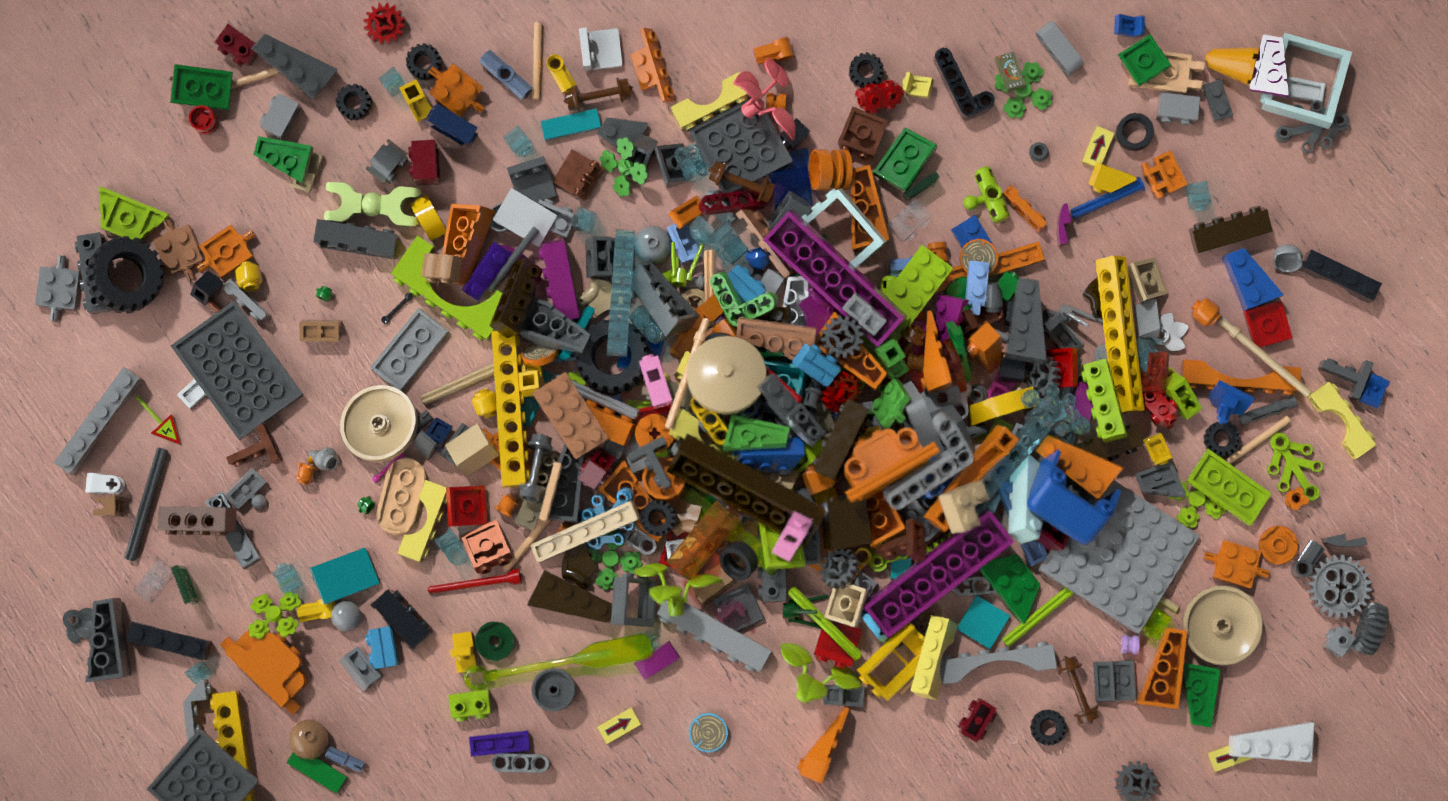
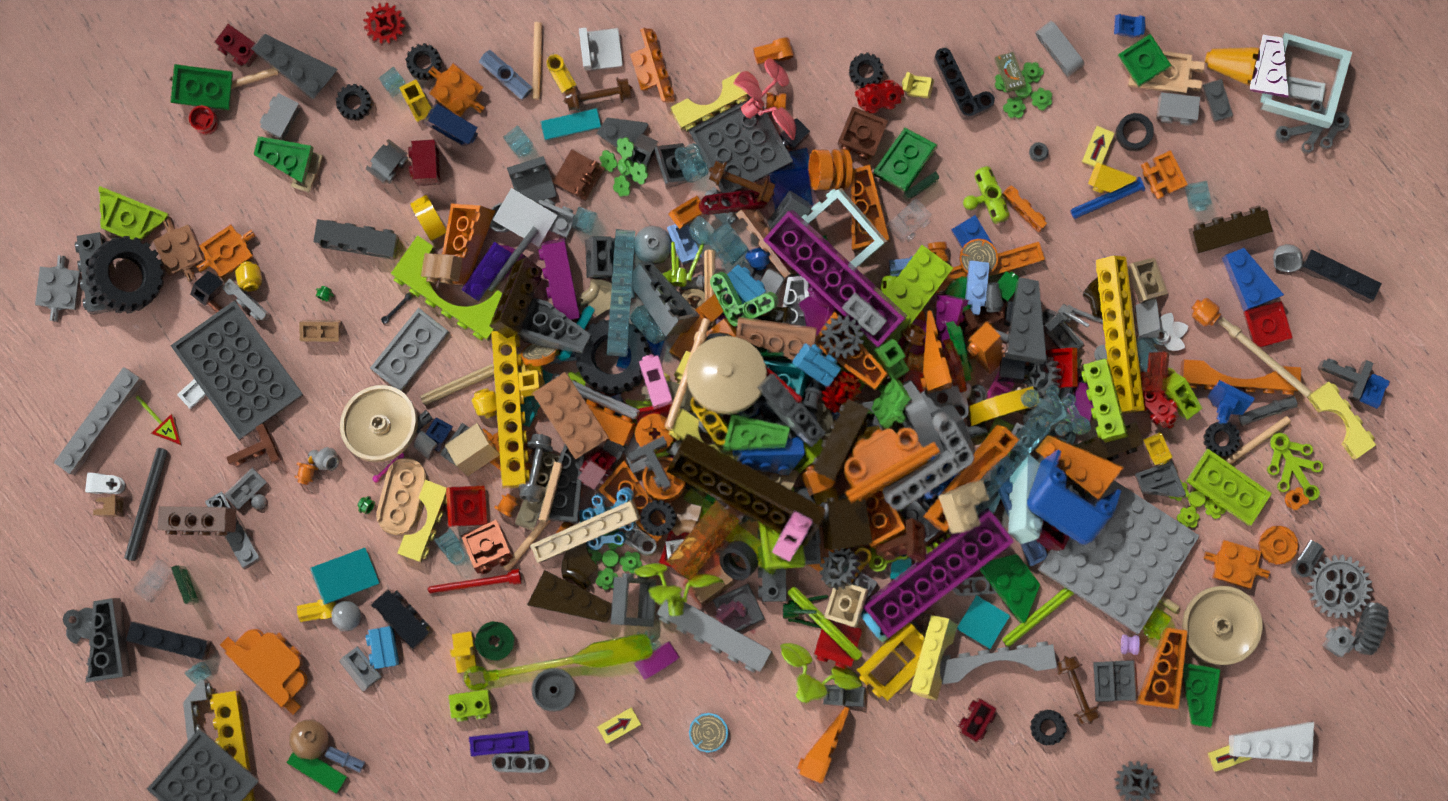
lime plant [248,592,301,639] -> none
clear light blue brick [272,562,303,594] -> none
yellowish green piece [324,182,421,227] -> none
magenta slope [1056,203,1071,247] -> none
dark grey slope [1321,534,1367,547] -> none

